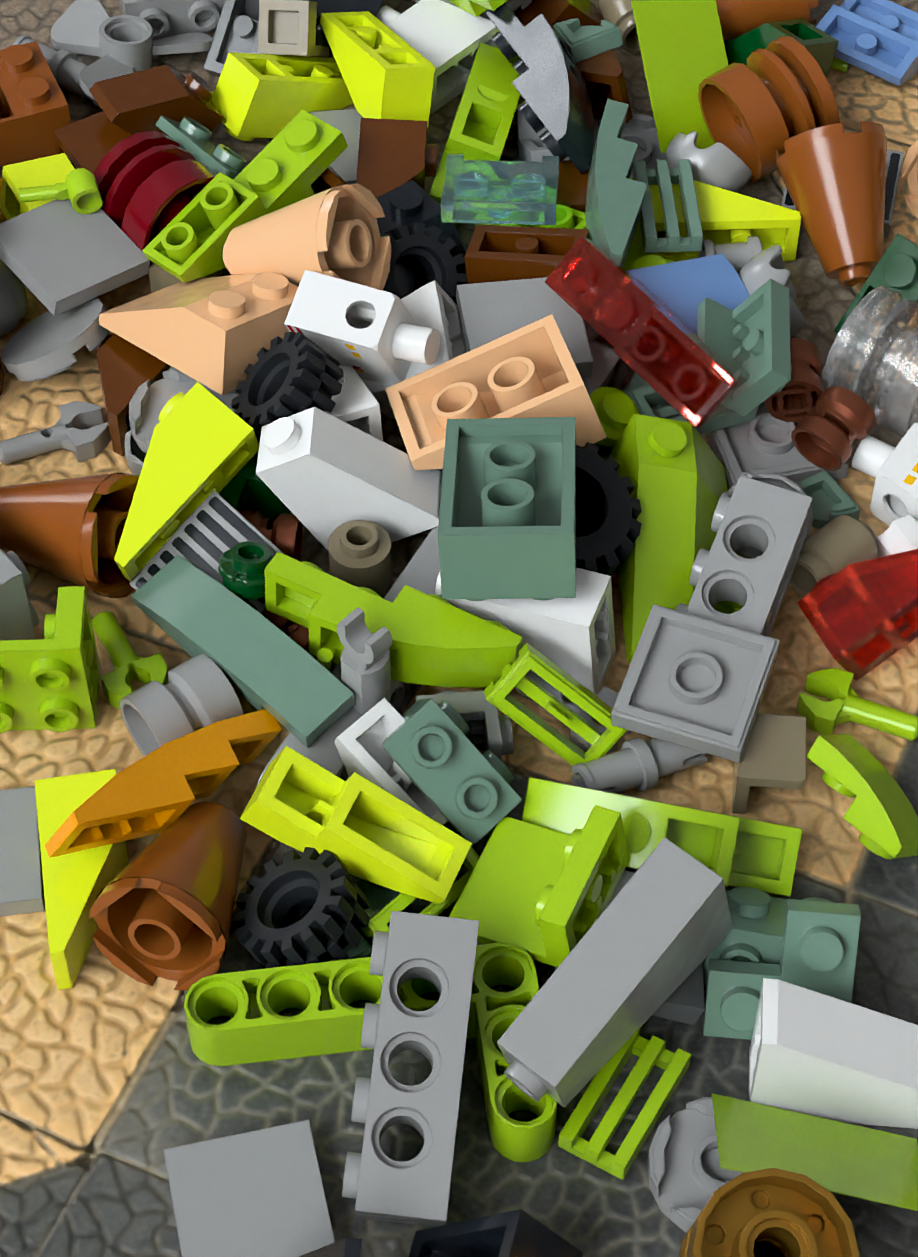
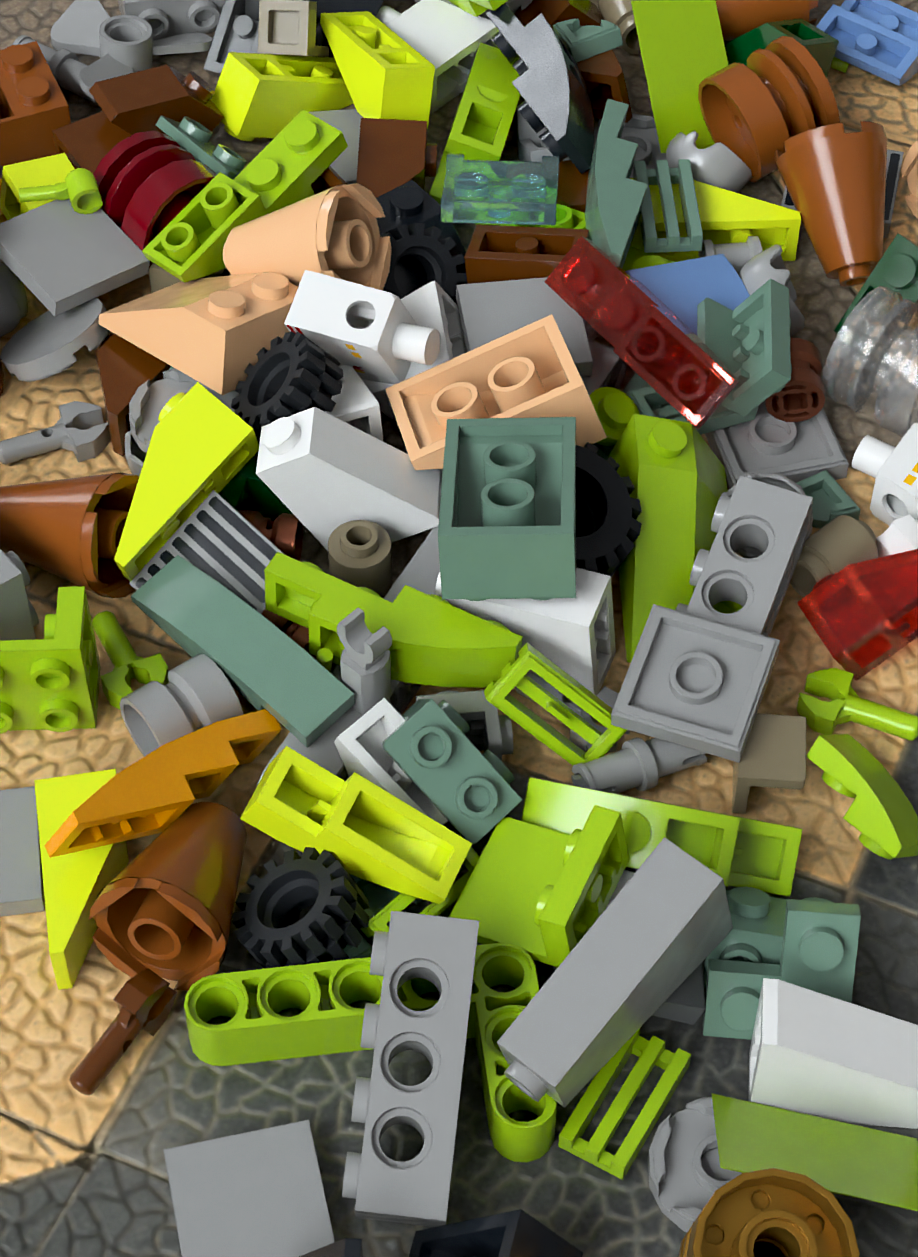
dark green plate [218,541,274,599] -> none
copper wheel [791,386,876,471] -> none
none -> reddish brown bar [69,968,177,1095]

